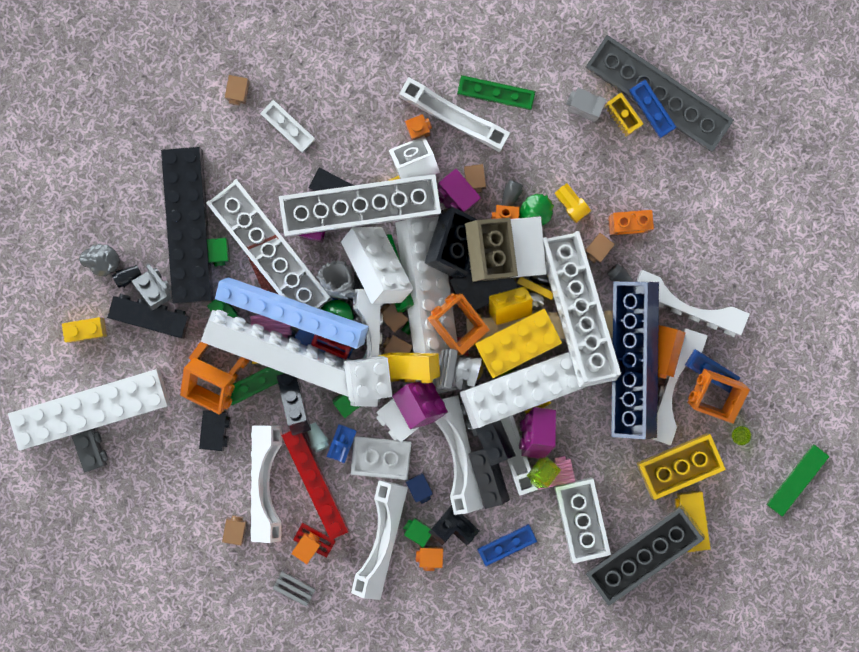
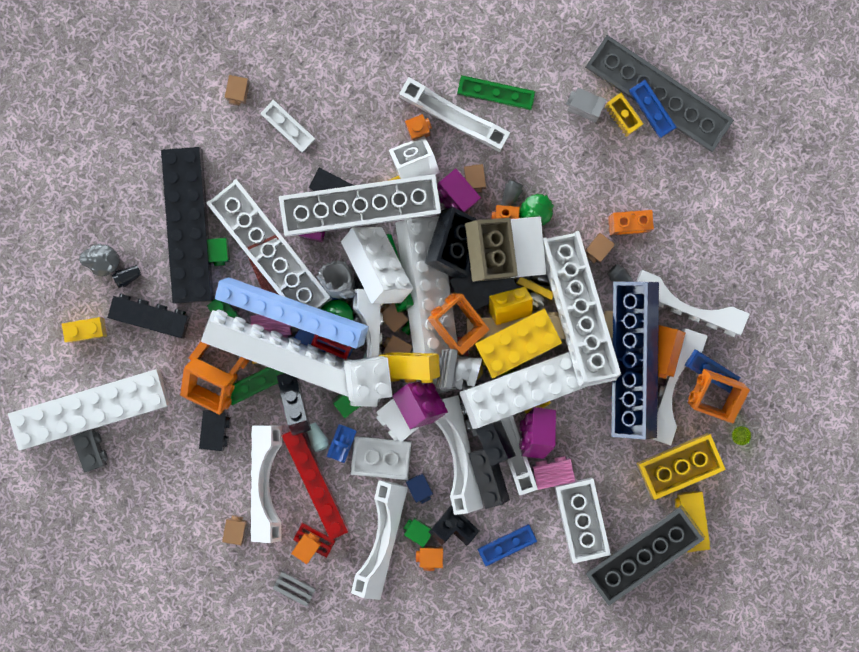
bracket [131,264,172,310] -> none
clear neon green brick [527,457,561,489] -> none
yellow piece [554,183,591,223] -> none
green tile [766,444,830,517] -> none

